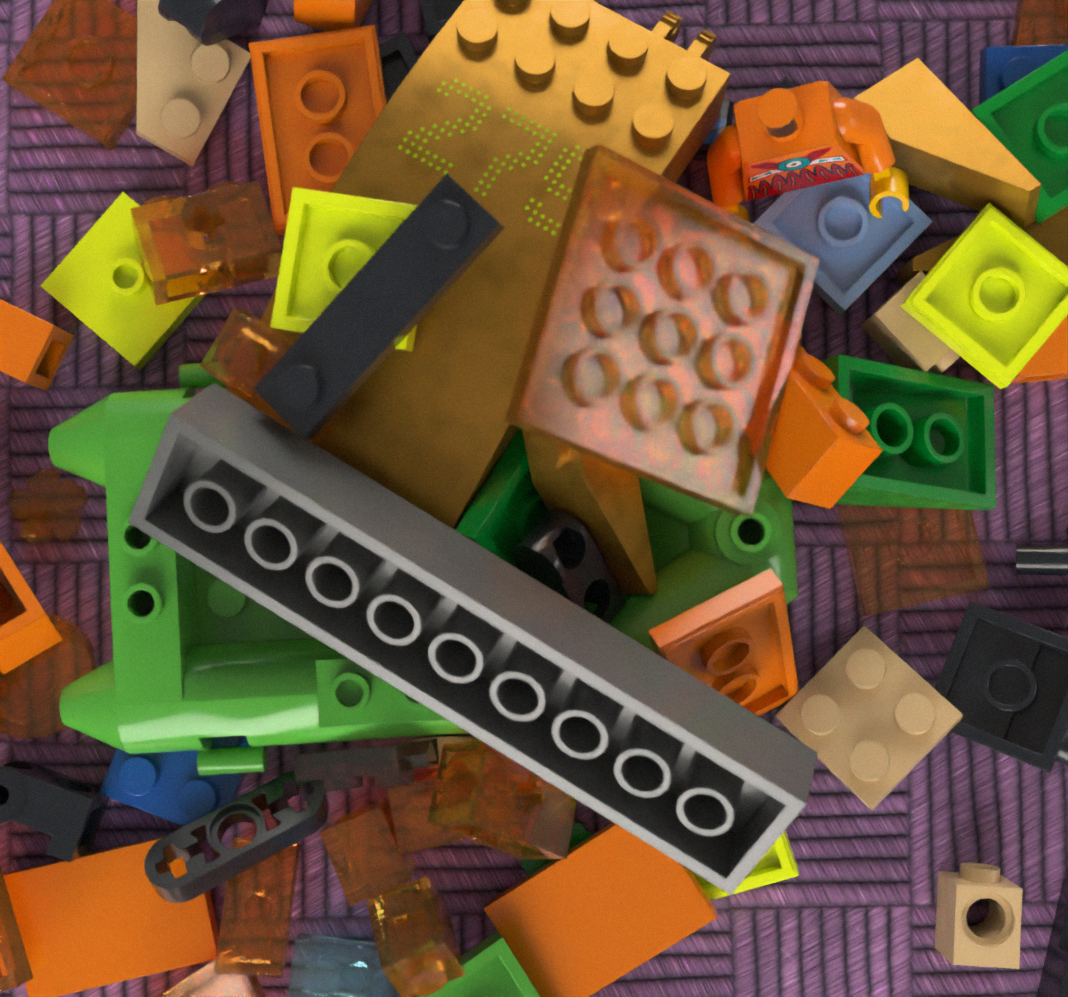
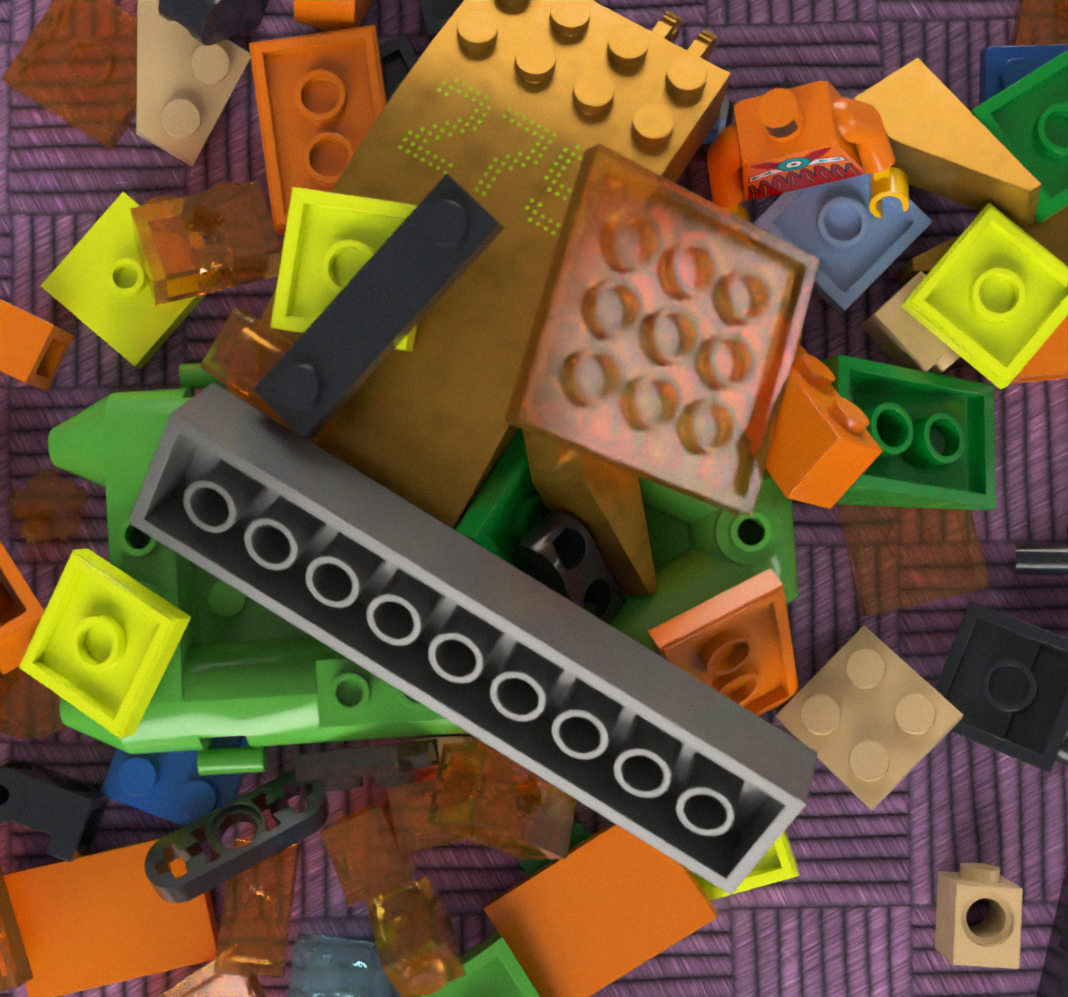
none -> neon yellow plate [19,549,191,739]

